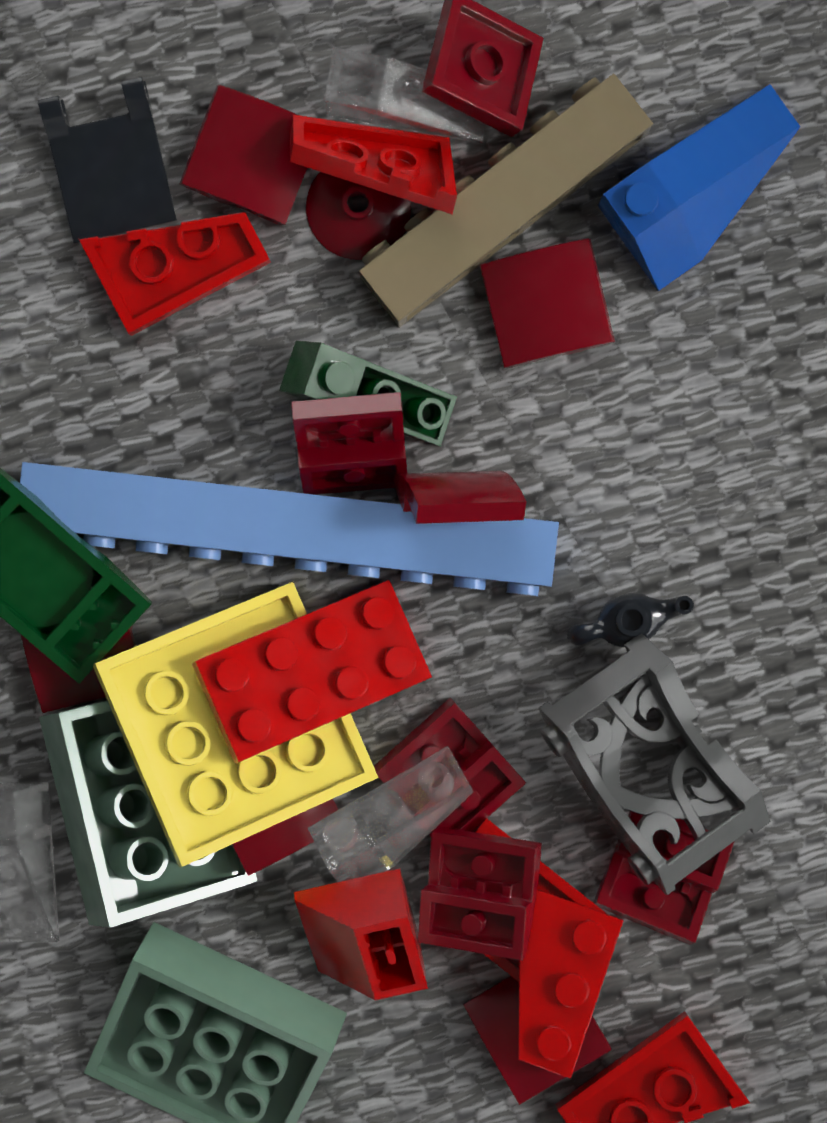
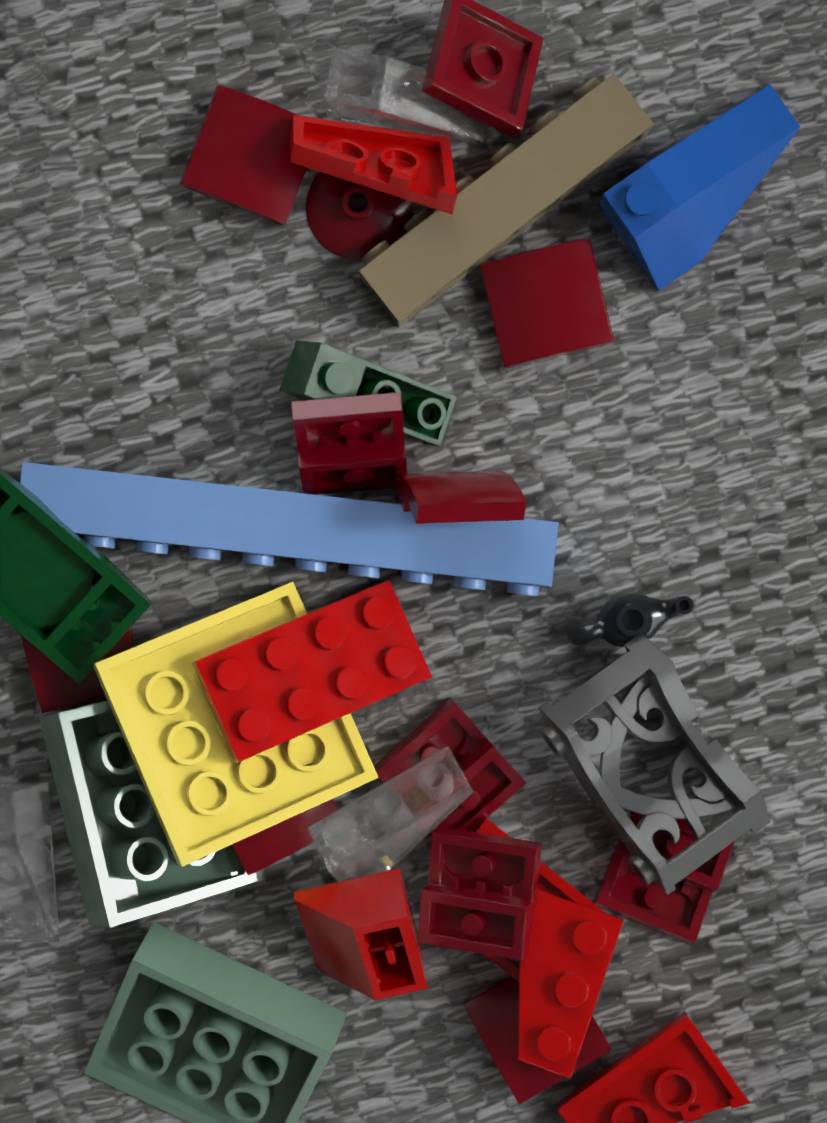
black flag [38,77,177,244] -> none
red wing [79,212,271,336] -> none

